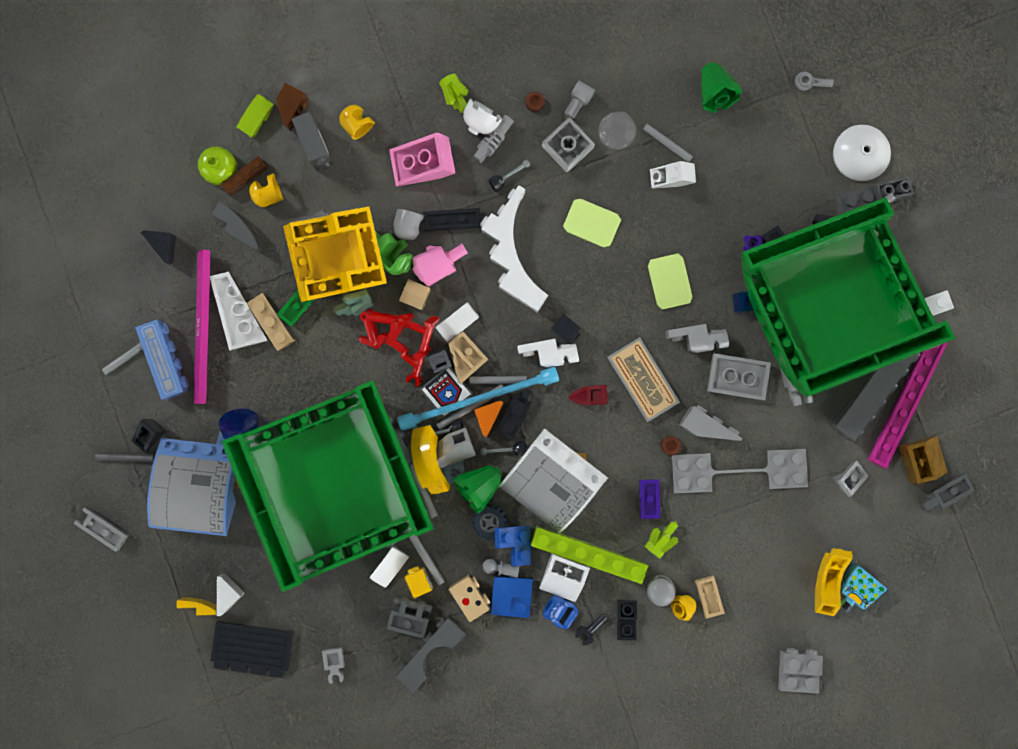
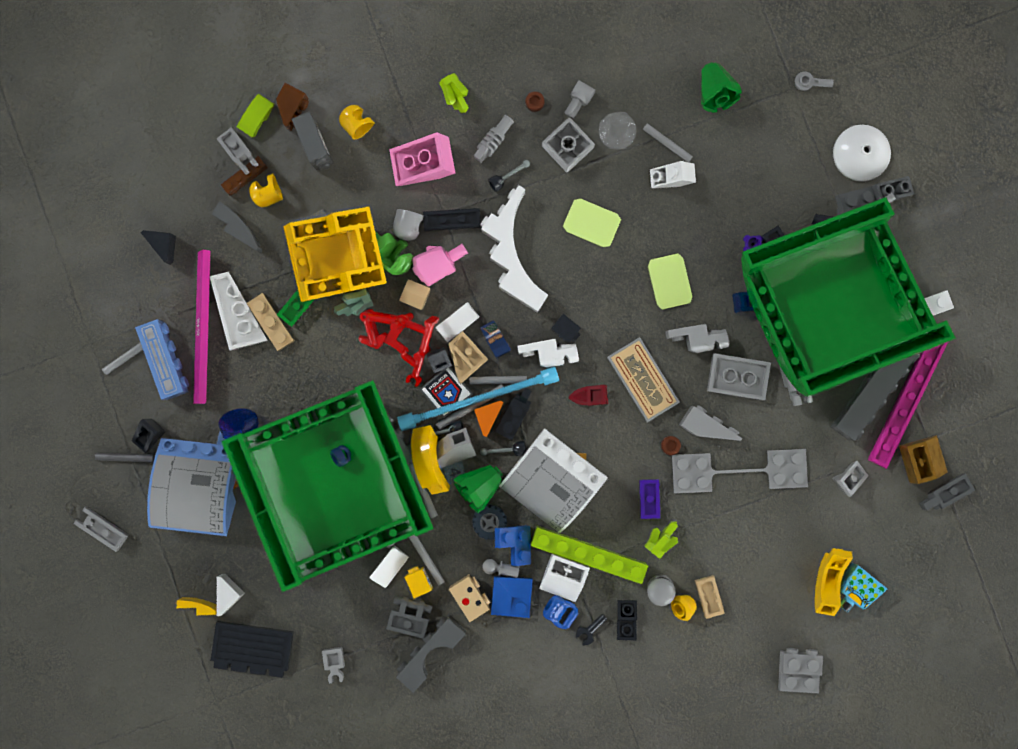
lime cylinder [198,146,238,186] -> none
white cylinder [463,99,502,135] -> none
none -> light grey hinge [217,127,259,175]
none -> dark blue tile [330,445,351,467]
none -> dark blue leg [480,320,511,359]

